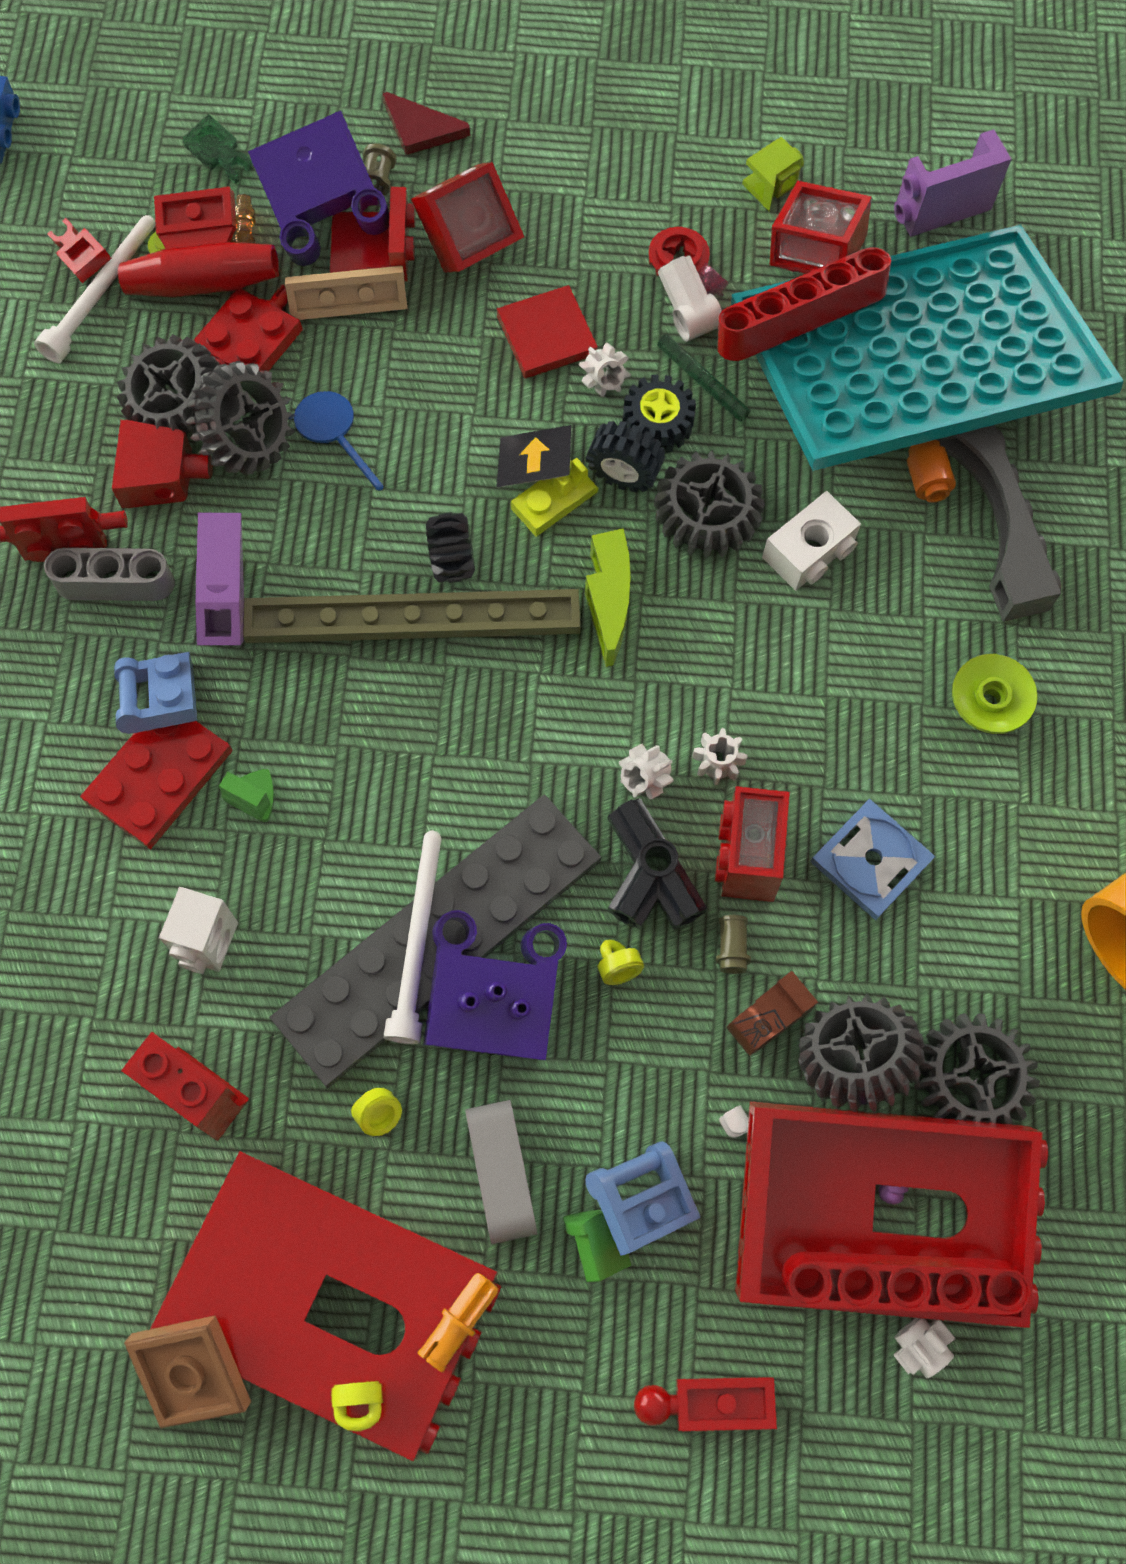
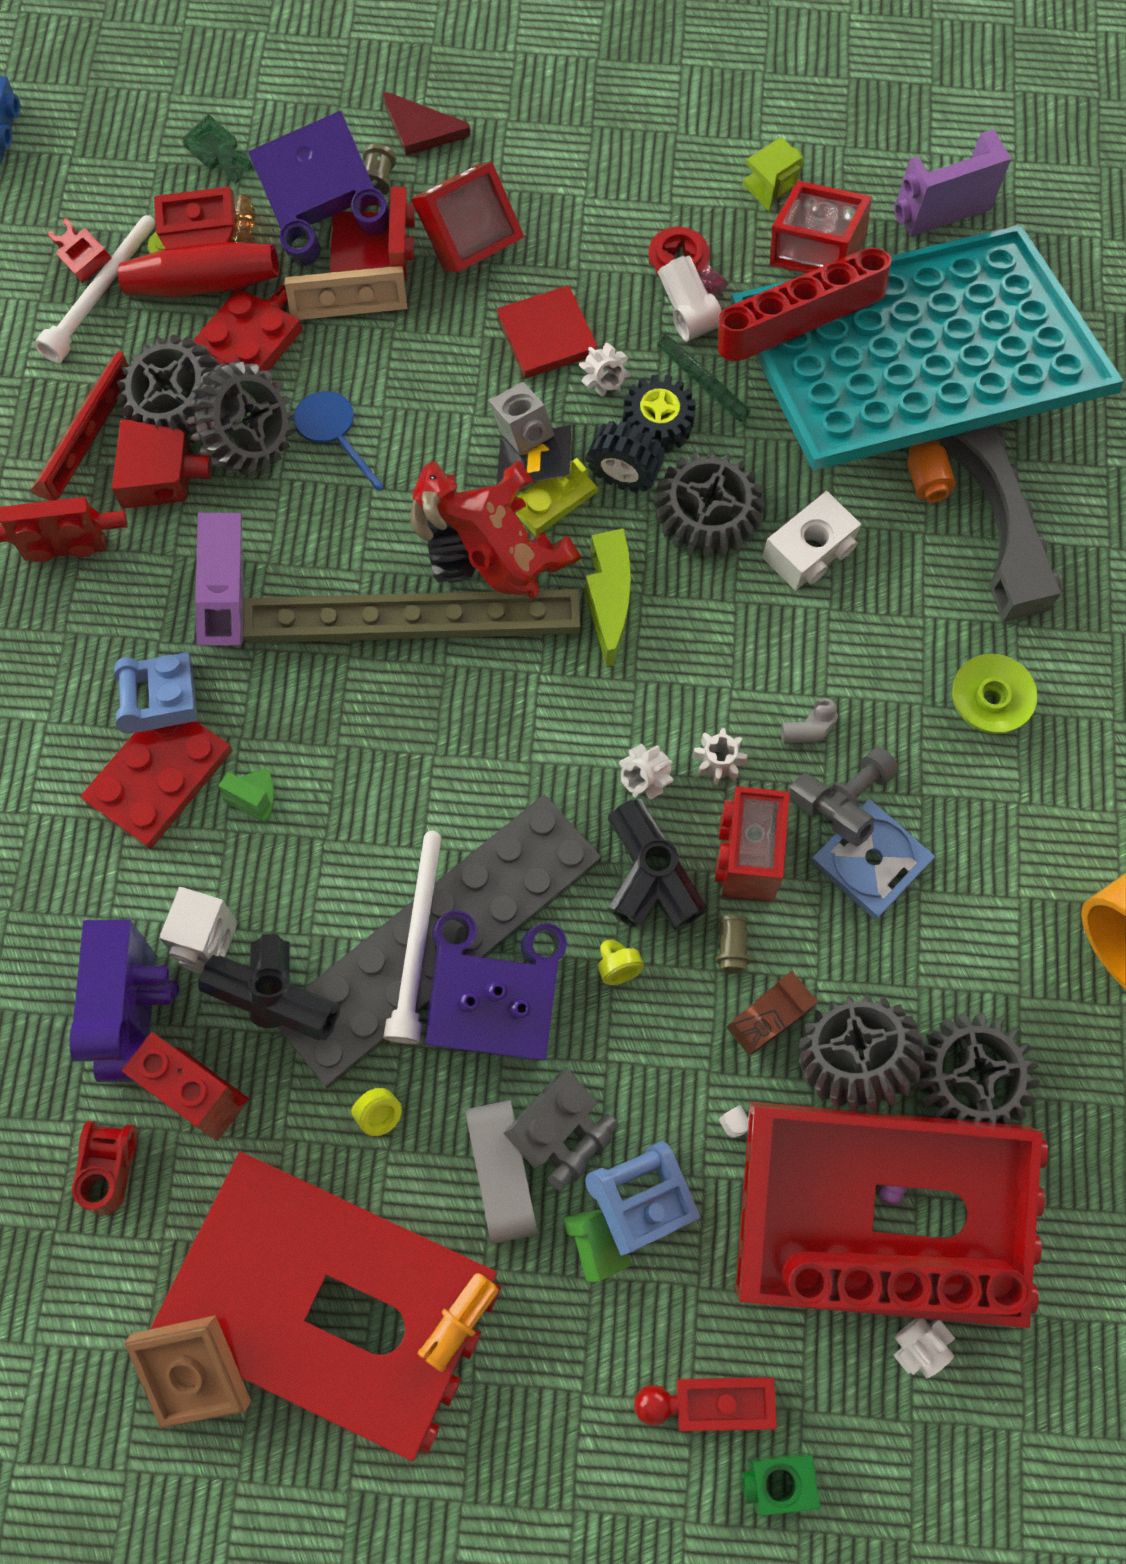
light grey beam [44,548,175,601] -> none
neon yellow tile [331,1381,382,1431] -> none
none -> red slope [30,351,129,501]
none -> dark purple piece [69,920,179,1082]
none -> red piece [72,1121,137,1216]
none -> black piece [198,934,340,1041]
none -> red animal [410,460,581,599]
none -> light grey brick [489,382,555,455]
none -> dark grey plate [503,1069,618,1191]
none -> green brick [741,1452,820,1516]
none -> light grey arm [781,698,838,744]
none -> dark grey bar [790,747,899,847]

